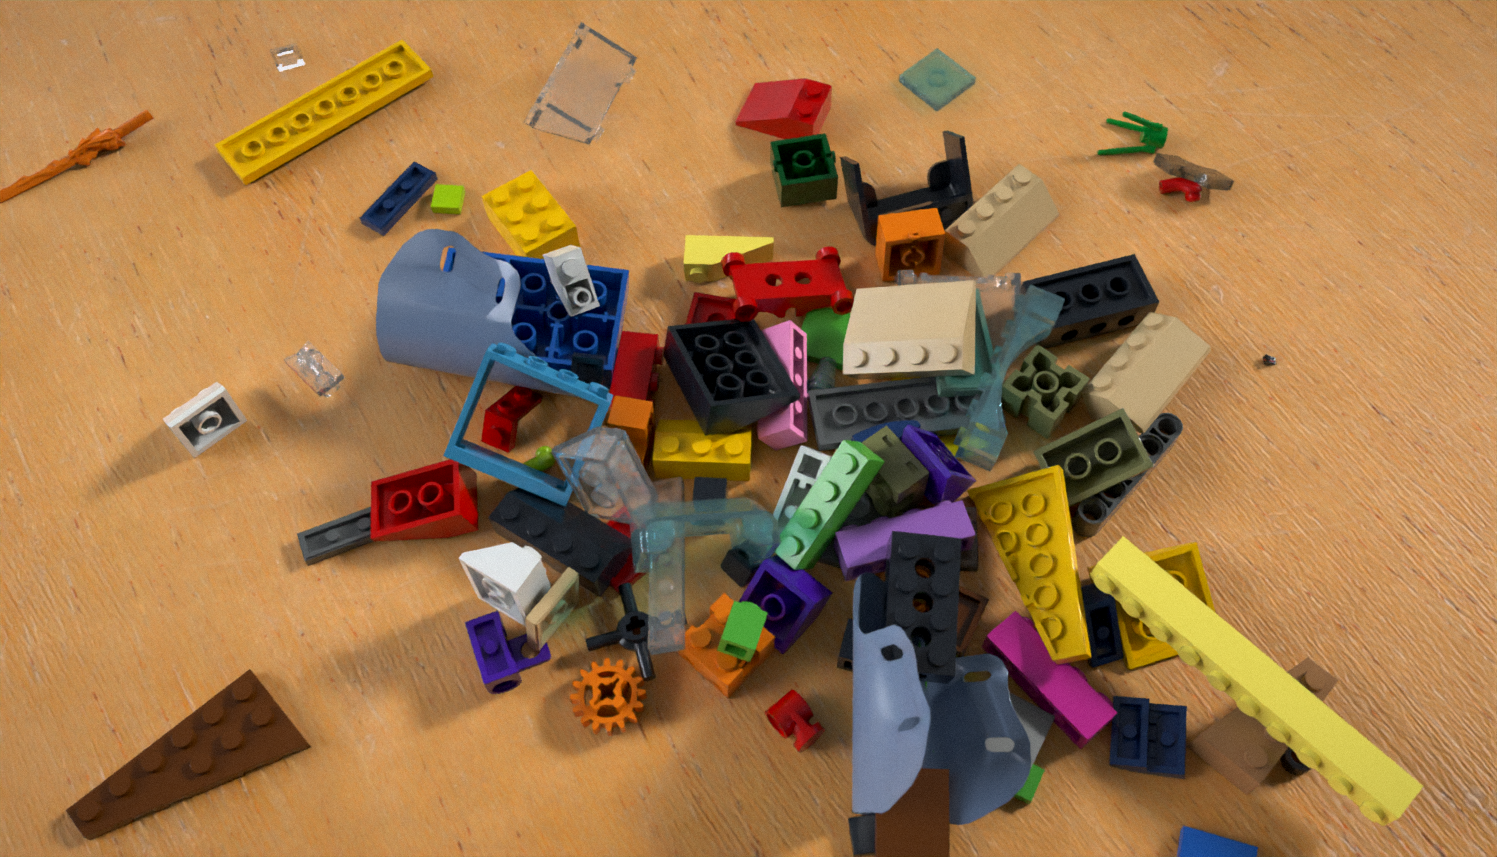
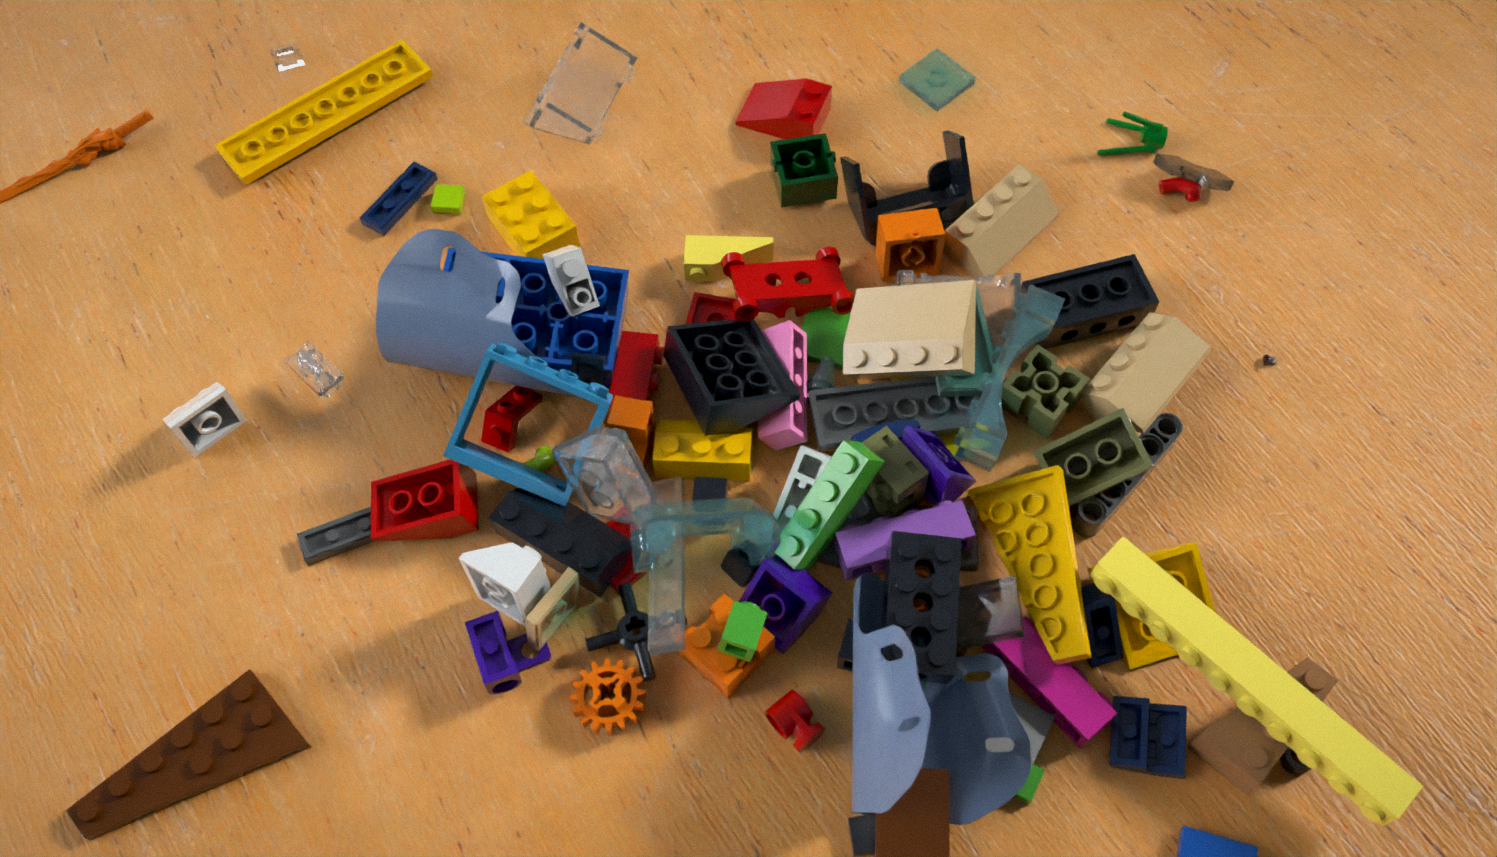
none -> clear smoke tile [956,576,1025,650]

